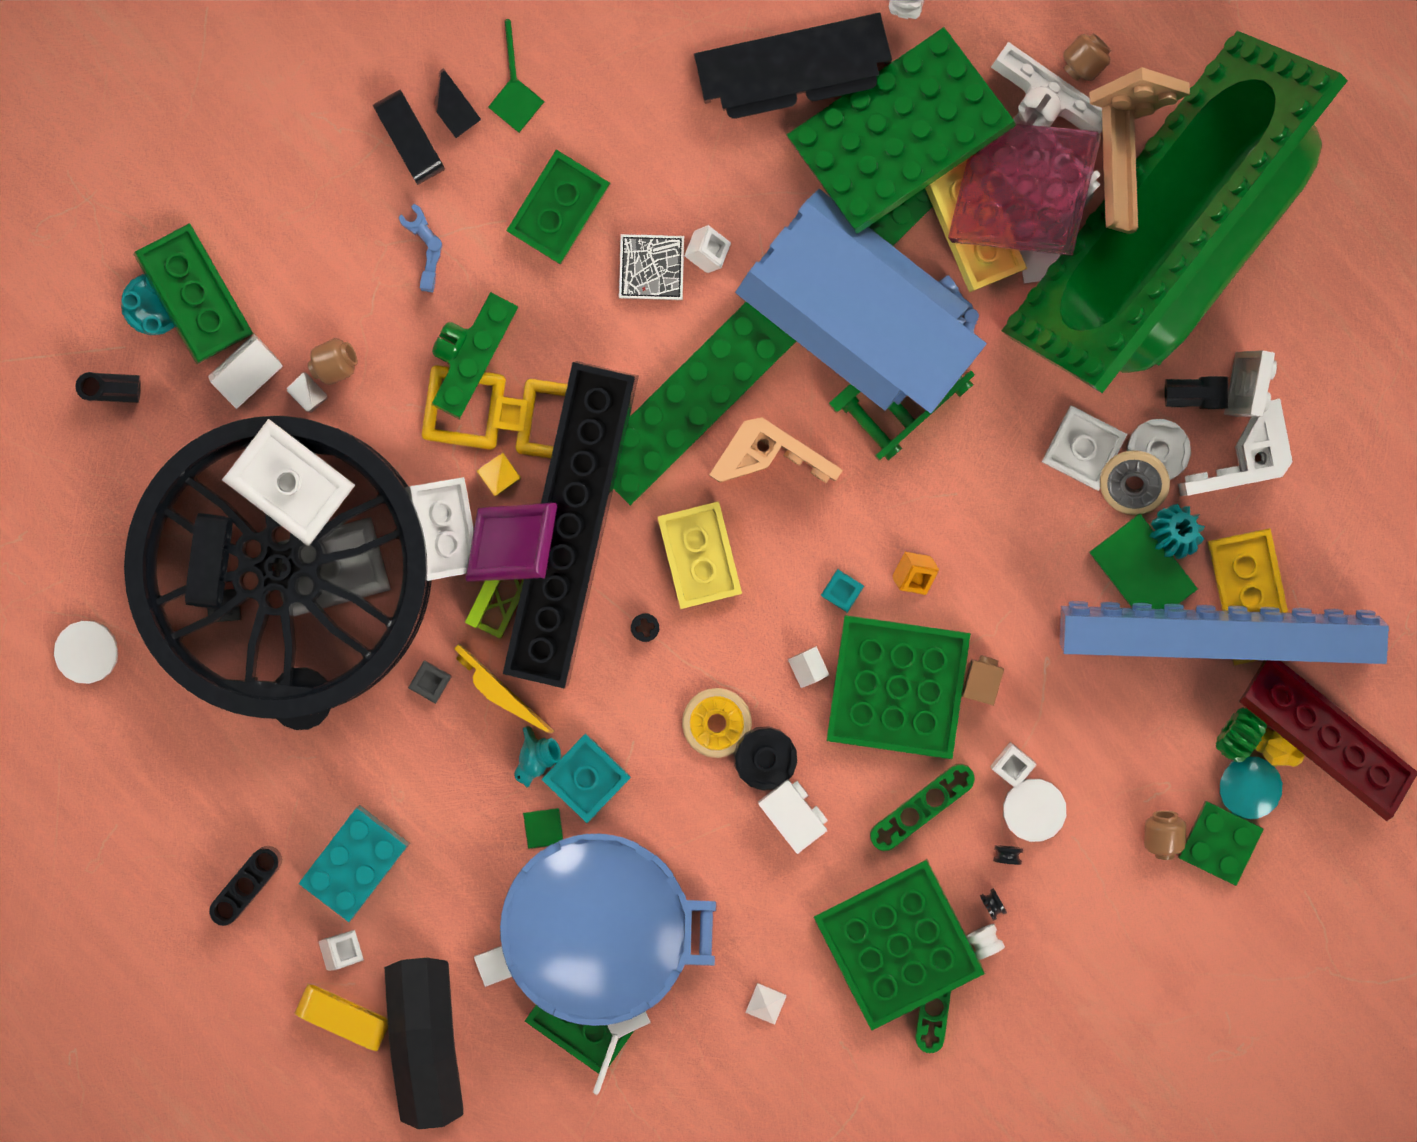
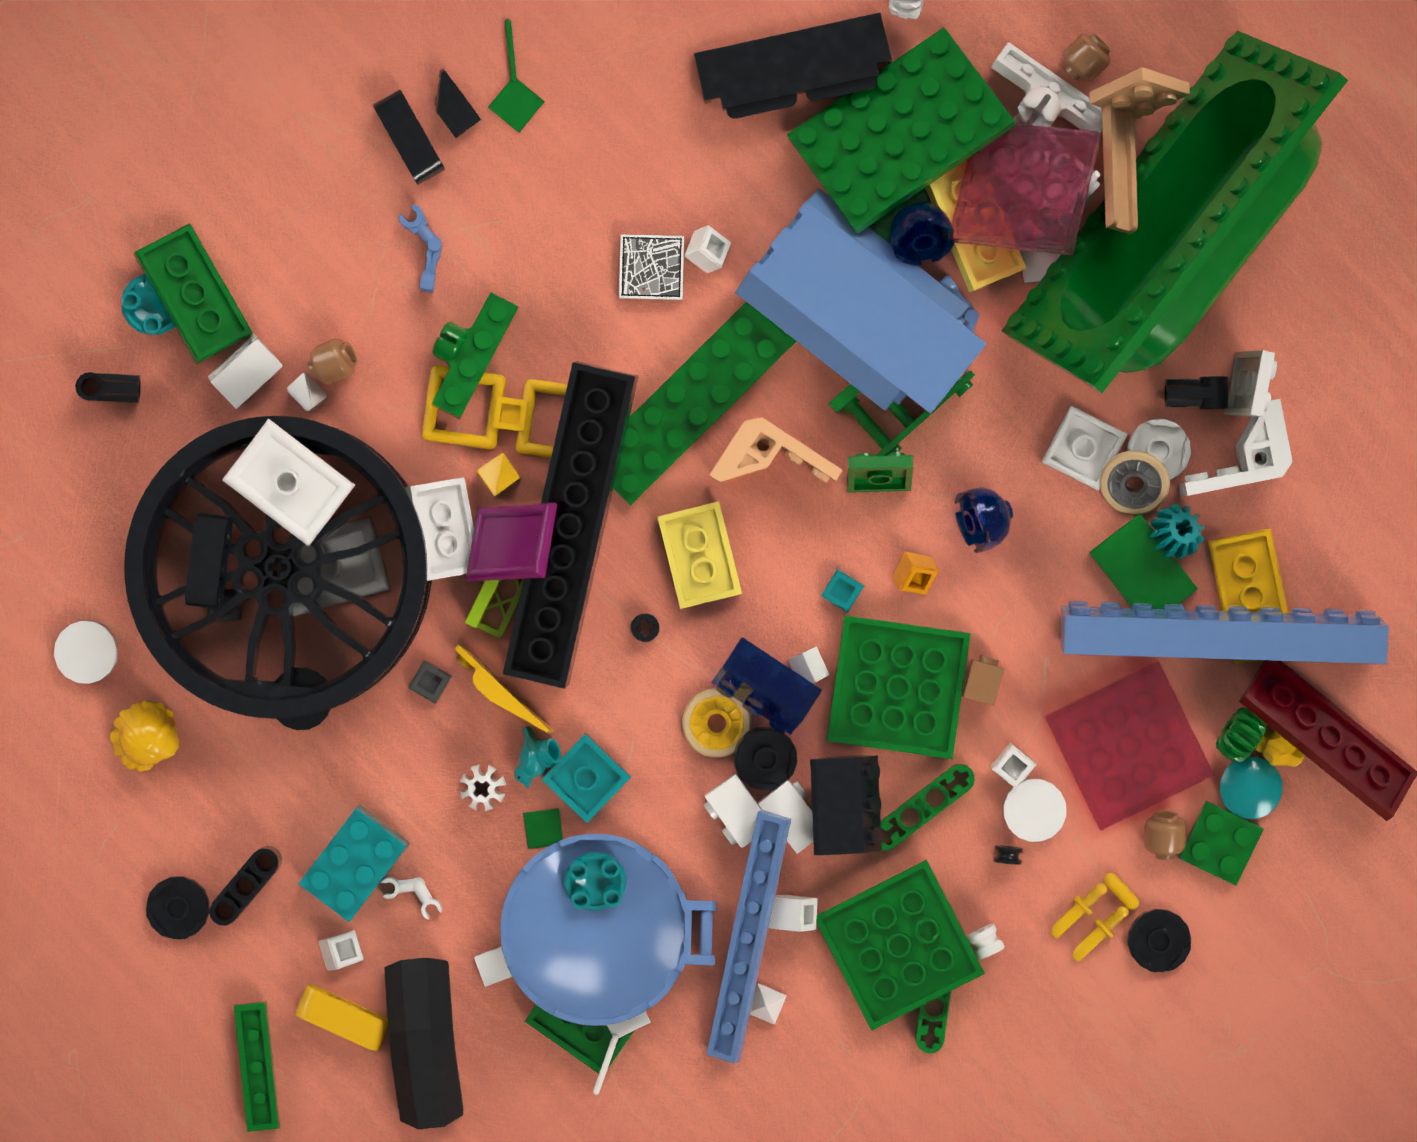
green plate [506,149,611,265] -> none
black bush [980,888,1007,921] -> none
none -> yellow hair [110,700,179,772]
none -> black tile [146,876,210,939]
none -> green plate [234,1001,280,1132]
none -> white arm [381,877,443,920]
none -> white piece [459,764,506,812]
none -> teal dish [563,852,627,911]
none -> white brick [703,773,762,849]
none -> medium blue plate [707,810,791,1064]
none -> clear blue brick [711,637,822,735]
none -> white brick [768,895,817,932]
none -> black slope [810,755,883,855]
none -> green plate [847,452,913,493]
none -> clear blue cylinder [890,202,955,266]
none -> clear blue cylinder [955,487,1013,553]
none -> clear pink plate [1044,661,1214,831]
none -> yellow piece [1051,873,1140,962]
none -> black tile [1127,909,1191,972]

